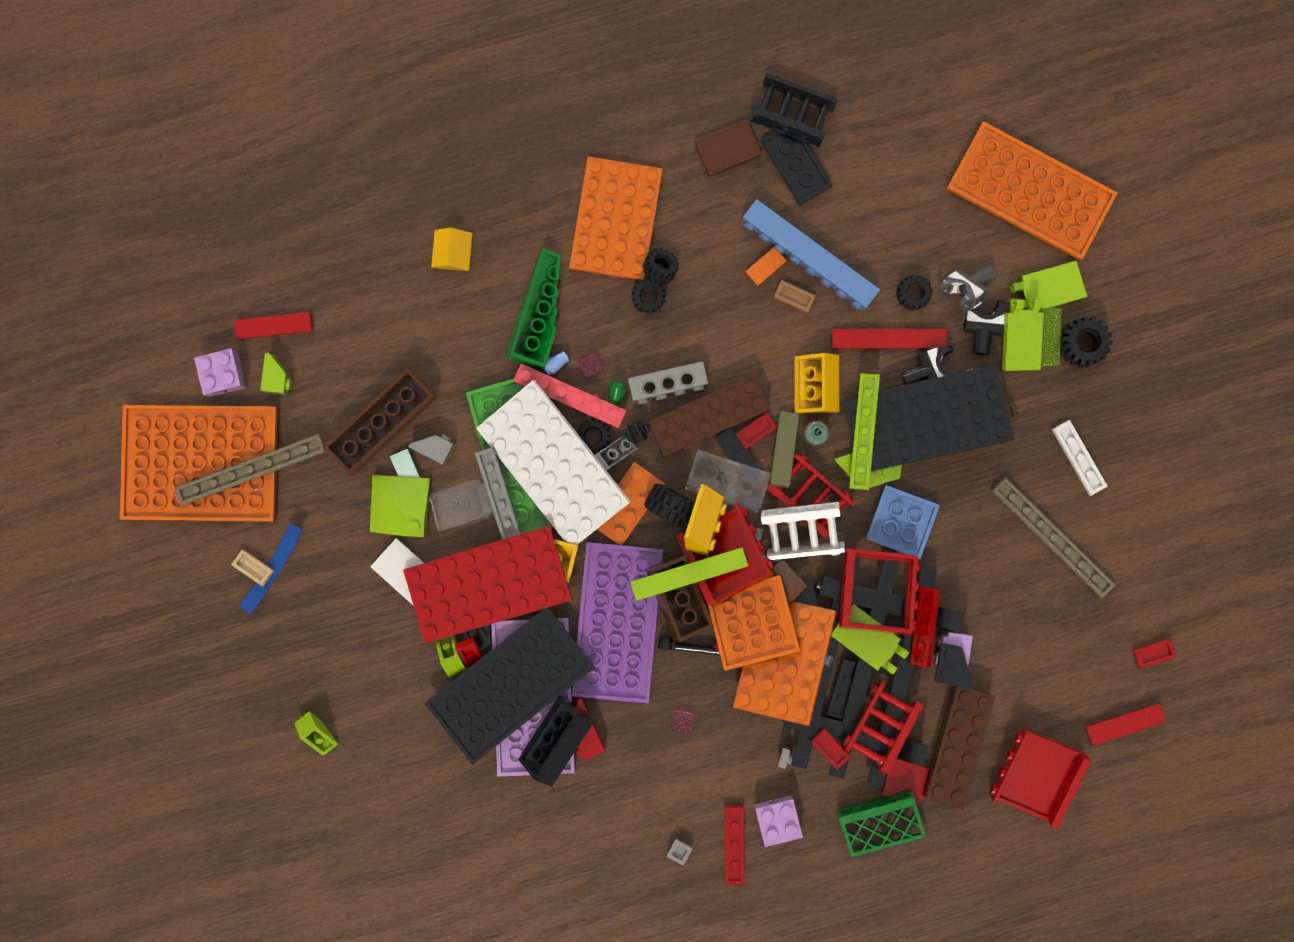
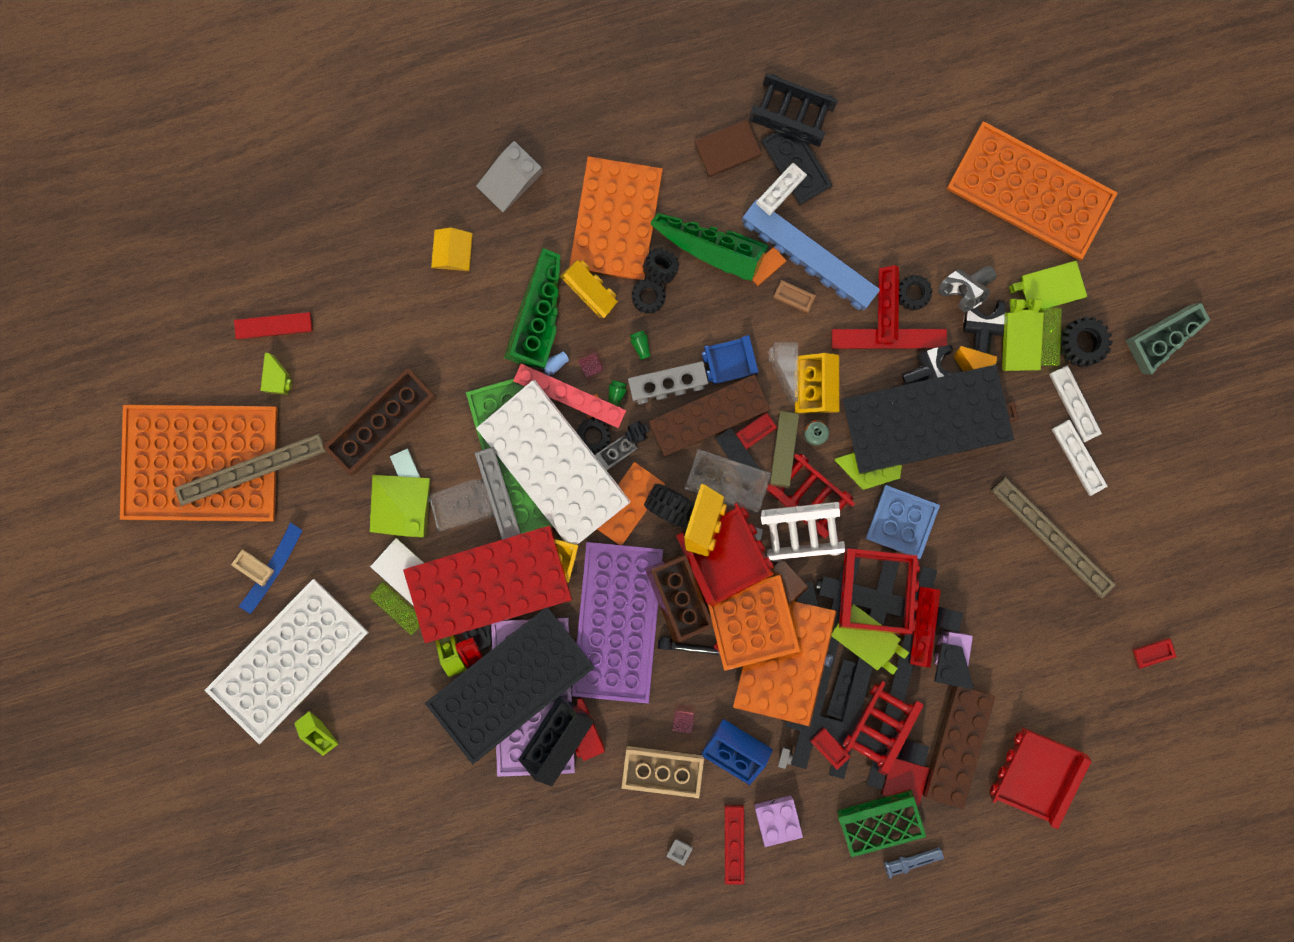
lavender brick [194,348,247,397] -> none
light grey slope [408,434,455,465] -> none
lime tile [630,548,748,601] -> none
lime tile [849,373,880,491] -> none
red tile [1085,703,1166,746] -> none
none -> white plate [205,579,369,744]
none -> clear neon green tile [369,582,420,635]
none -> light grey slope [476,141,543,213]
none -> yellow slope [559,260,618,318]
none -> tan brick [621,746,704,798]
none -> green cone [629,330,651,360]
none -> green wedge [650,213,769,281]
none -> blue slope [700,719,773,785]
none -> blue panel [701,335,758,385]
none -> white tile [756,163,807,216]
none -> clear slope [768,342,798,404]
none -> red plate [878,265,899,344]
none -> sand blue pin [883,847,944,879]
none -> light orange slope [954,346,997,372]
none -> white tile [1049,365,1102,442]
none -> sand green wedge [1126,303,1210,374]

